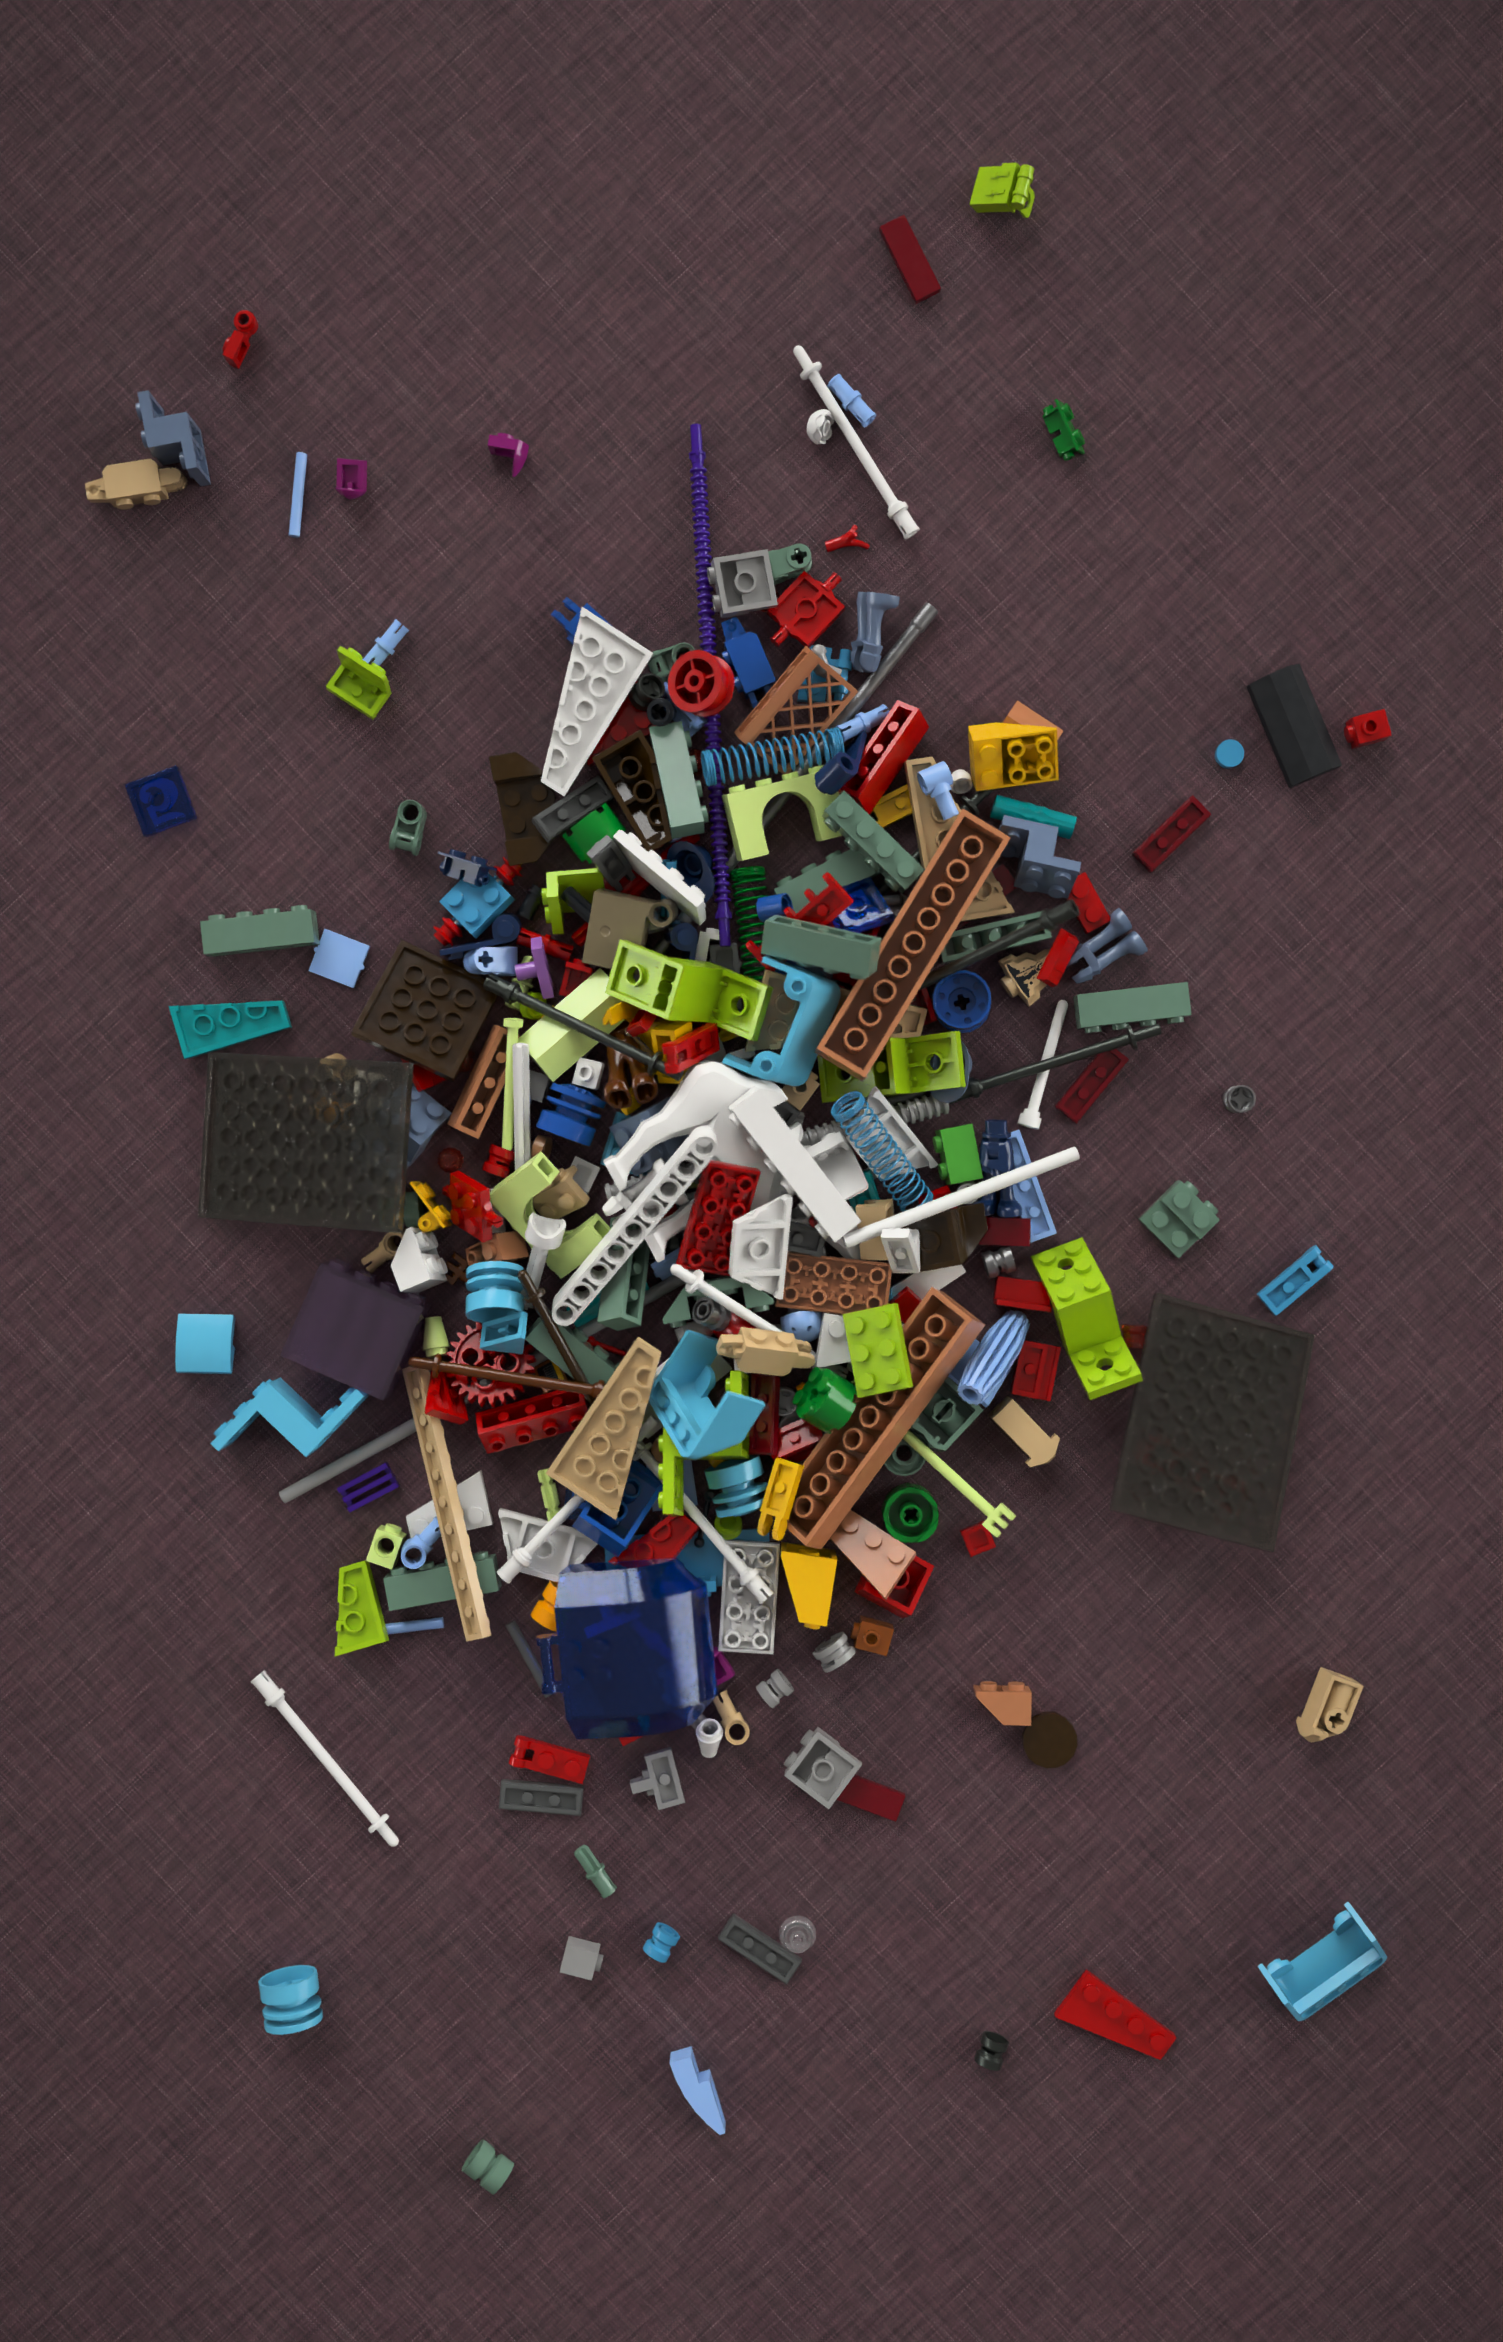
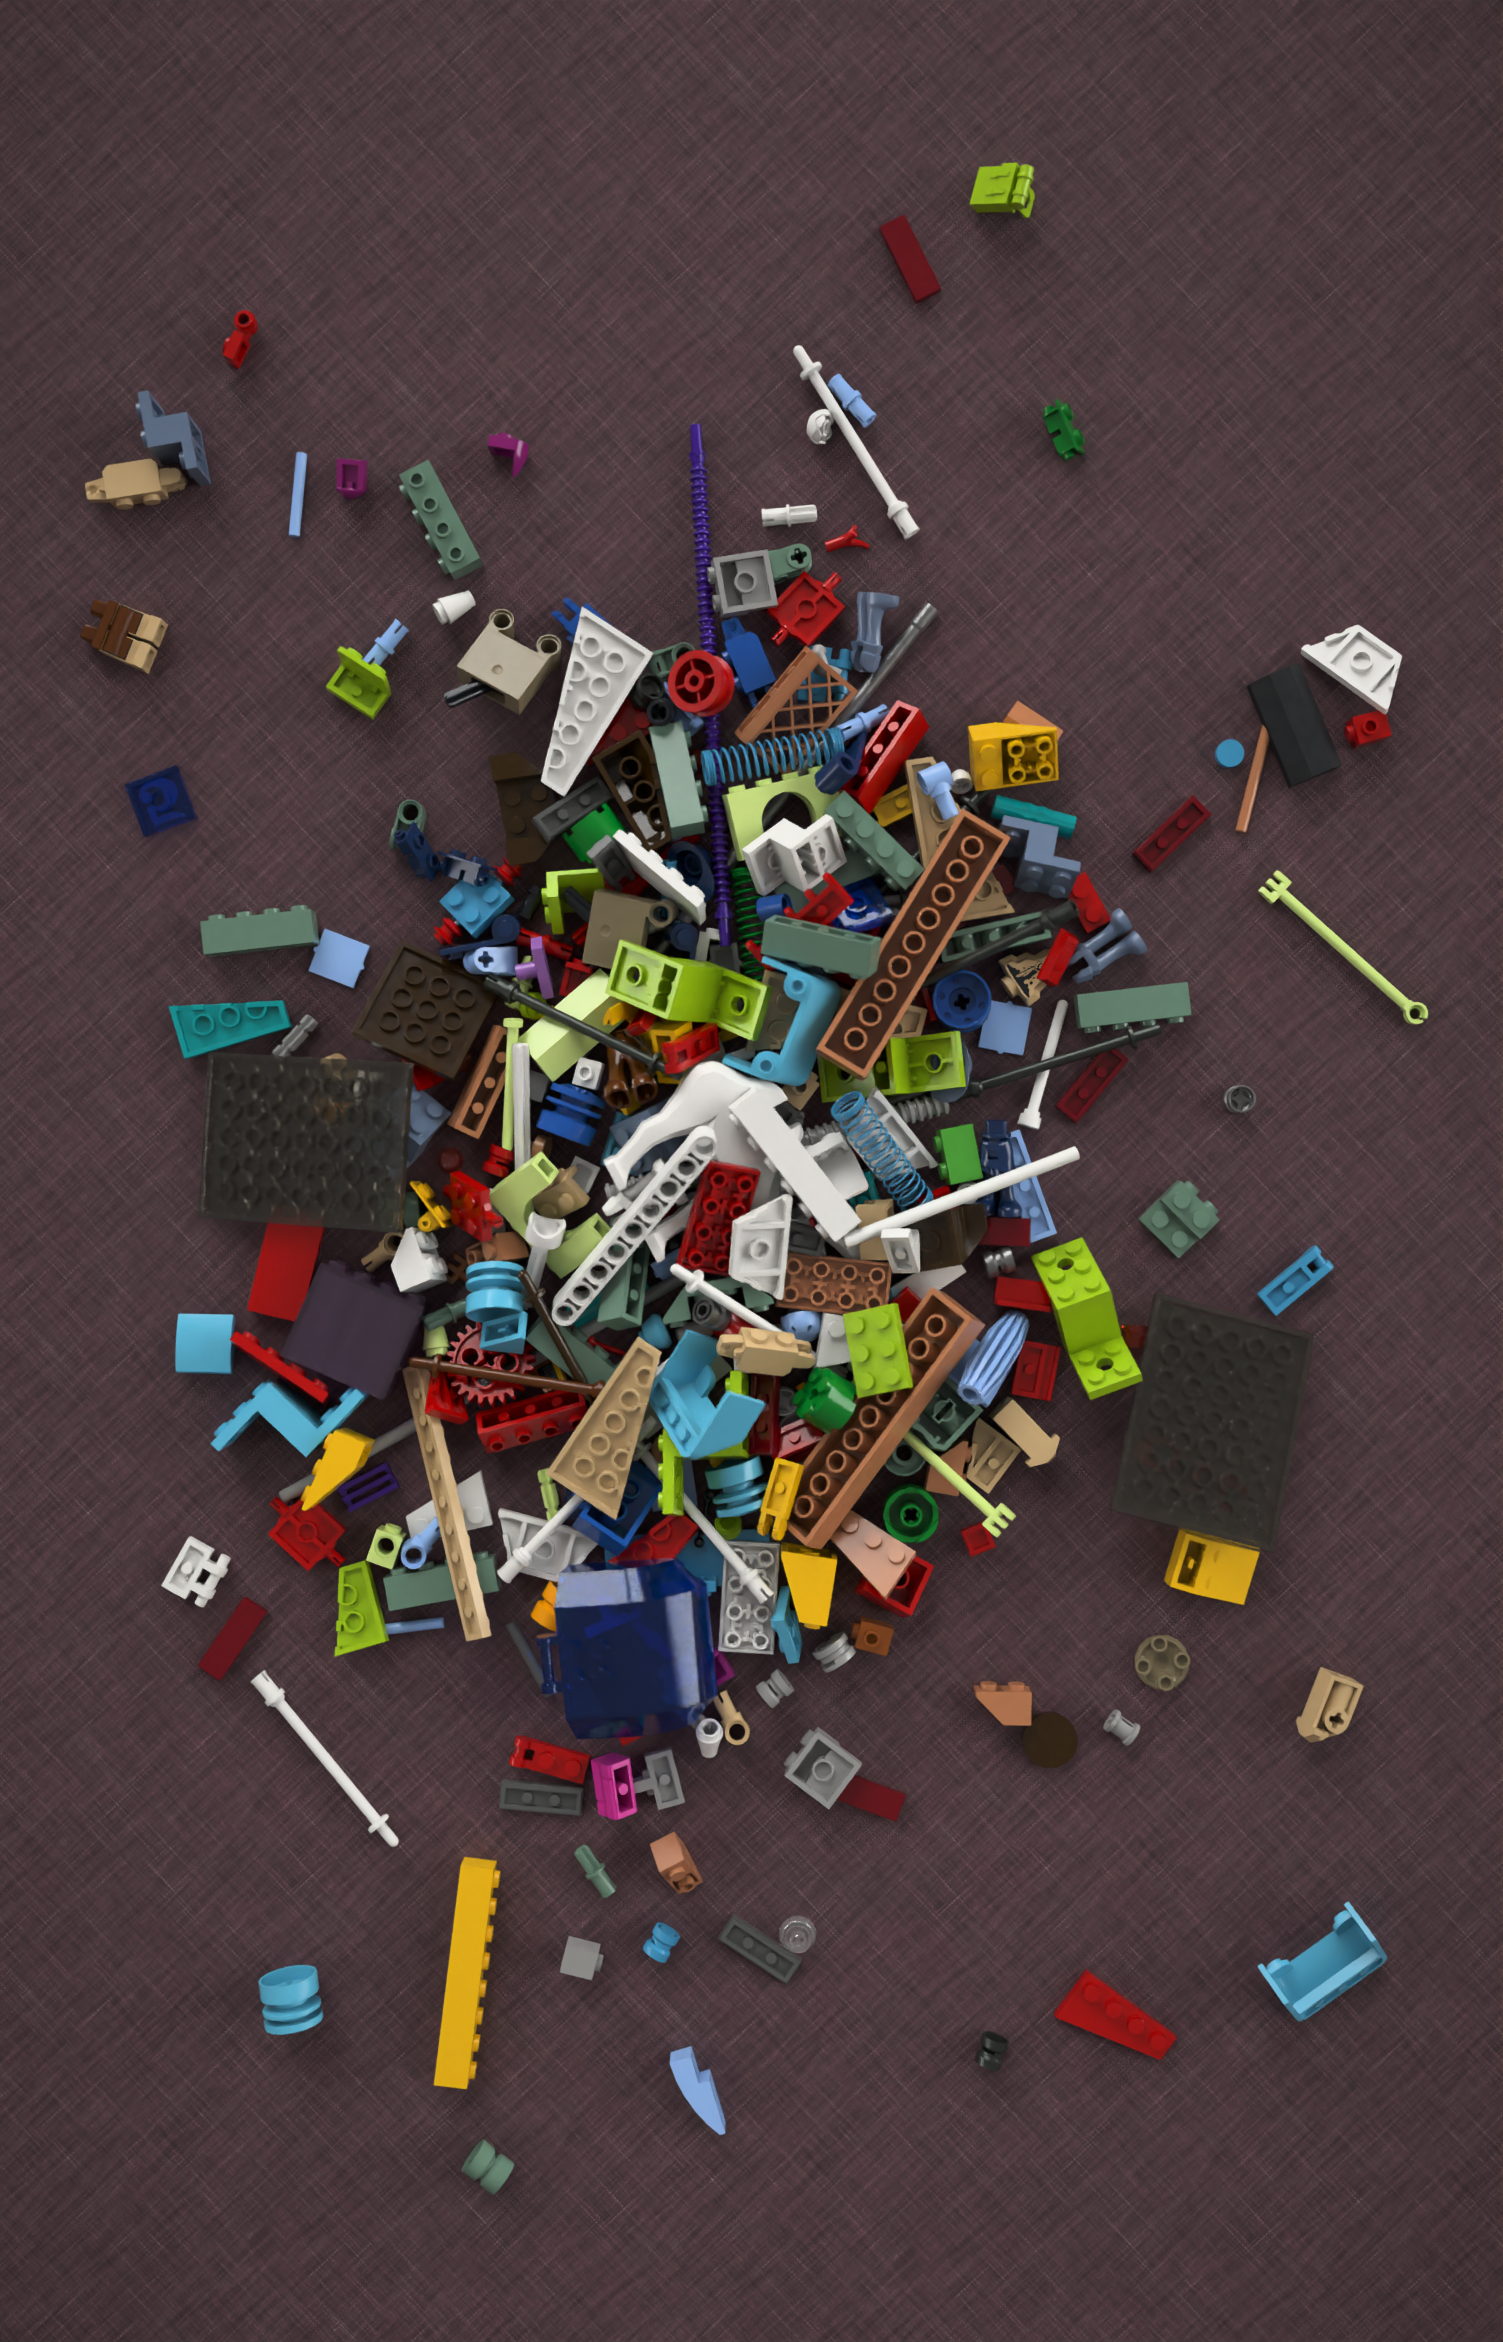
none -> hips [80,599,168,674]
none -> white plate [161,1536,231,1607]
none -> dark red tile [197,1596,268,1681]
none -> red tile [230,1331,331,1408]
none -> red tile [247,1203,328,1323]
none -> red plate [268,1496,347,1571]
none -> light grey axle [272,1014,318,1062]
none -> yellow slope [301,1427,375,1511]
none -> dark blue hinge [394,822,441,882]
none -> sand green brick [399,460,483,581]
none -> sand green axle [422,1298,466,1331]
none -> white cone [432,590,476,625]
none -> yellow brick [434,1857,500,2089]
none -> piece [444,609,562,715]
none -> dark pink brick [591,1752,637,1820]
none -> medium azure cone [638,1314,672,1350]
none -> nougat slope [650,1832,703,1894]
none -> white bracket [742,814,847,896]
none -> white axle [762,504,817,527]
none -> medium azure wing [771,1585,802,1664]
none -> nougat slope [924,1438,972,1496]
none -> tan wing [966,1417,1021,1494]
none -> light blue piece [978,1000,1032,1056]
none -> light grey bush [1103,1709,1140,1746]
none -> dark tan dish [1134,1635,1190,1691]
none -> yellow slope [1164,1528,1260,1605]
none -> nougat bar [1235,725,1270,833]
none -> yellowish green hinge [1258,870,1428,1025]
none -> white wing [1301,625,1402,715]

